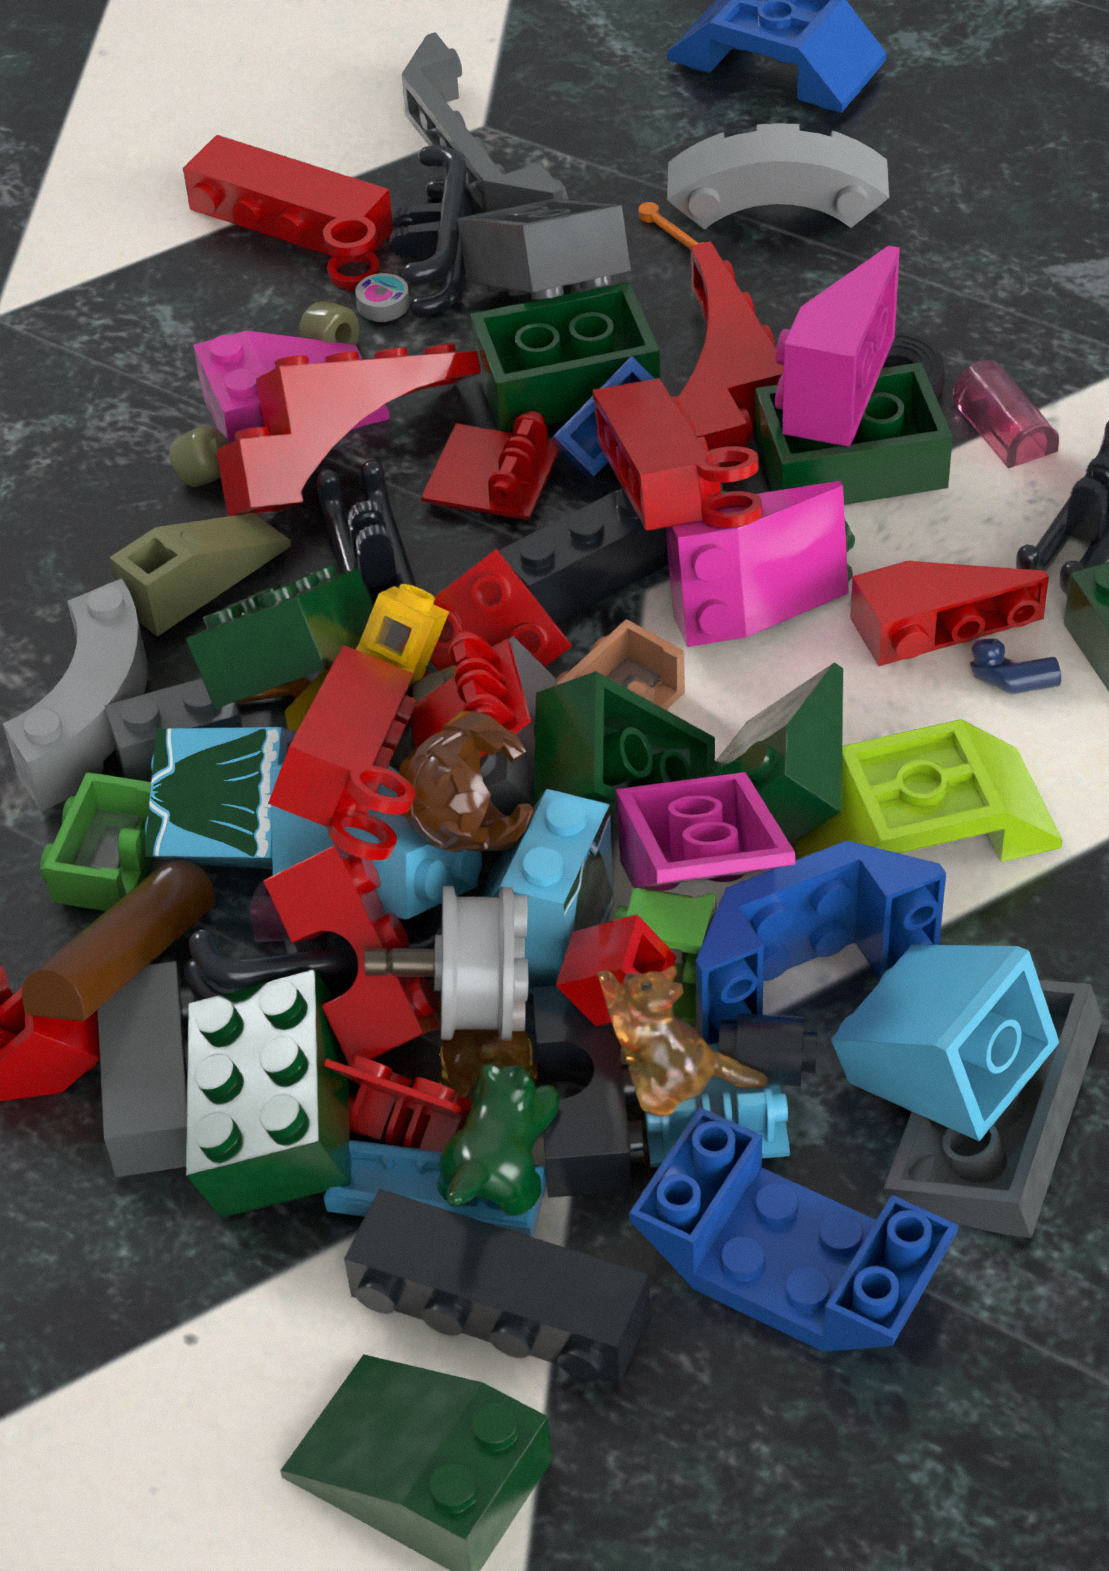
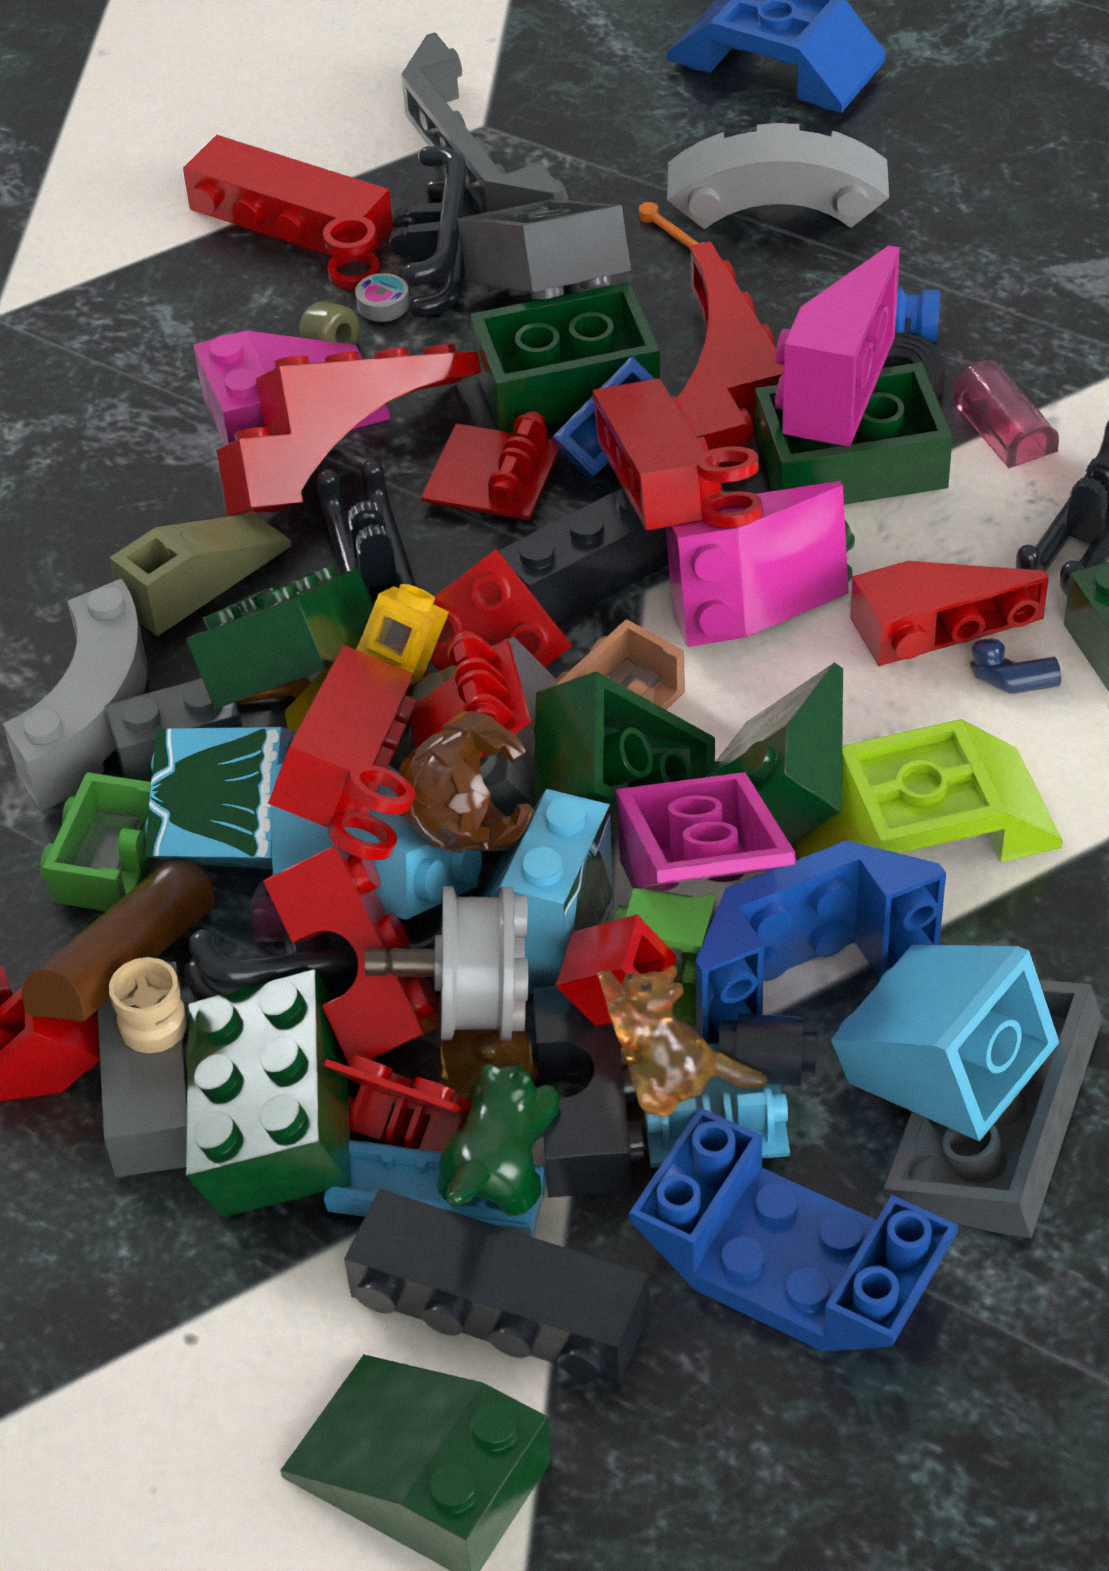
olive piece [169,426,230,487] -> none
none -> tan wheel [109,957,187,1054]
none -> blue wheel [895,288,940,345]

